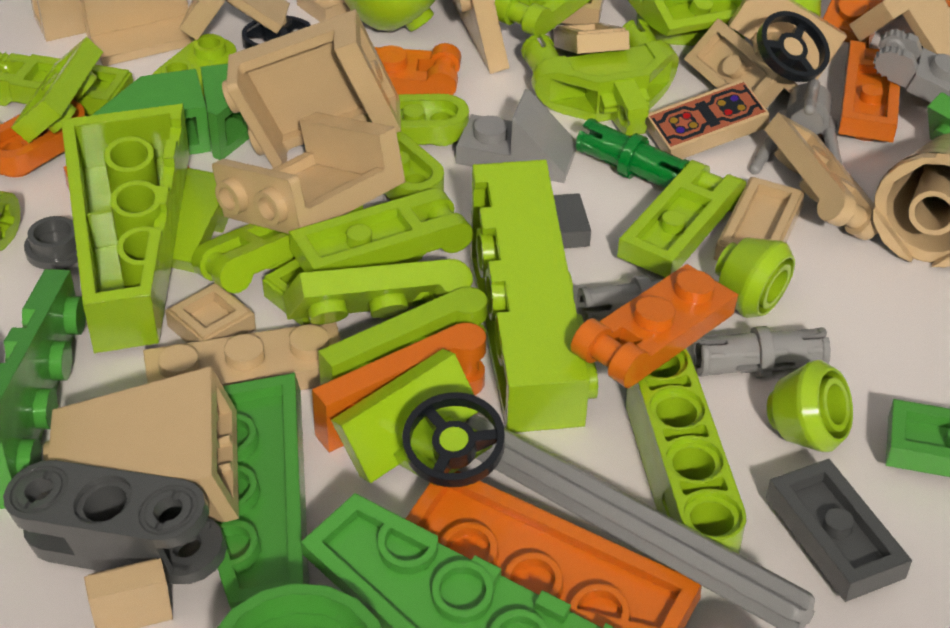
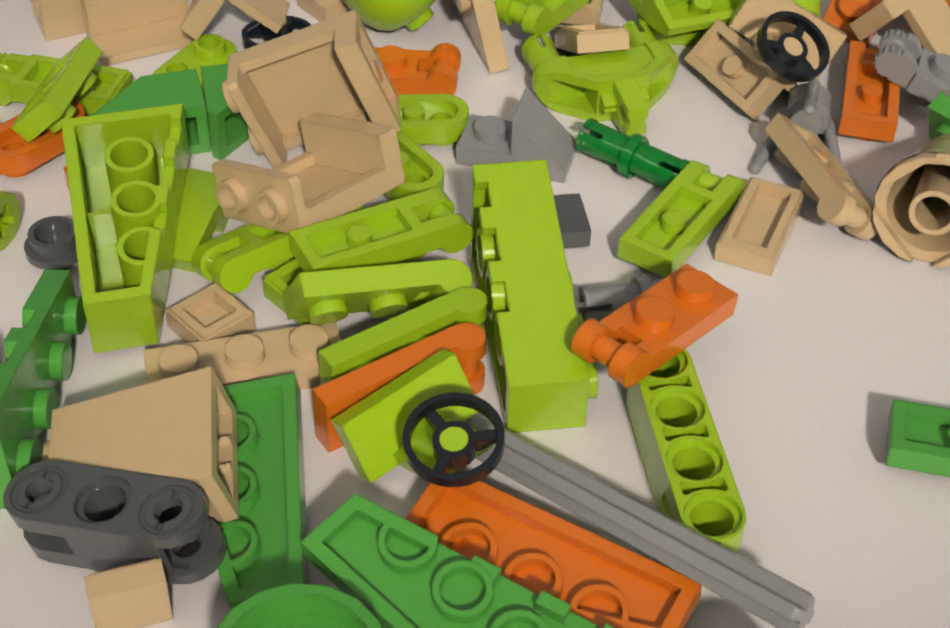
tile [646,79,770,159] -> none
light grey pin [694,326,831,378] -> none
lime cone [715,237,795,318] -> none
dark grey plate [766,459,912,602] -> none
lime cone [767,360,853,452] -> none

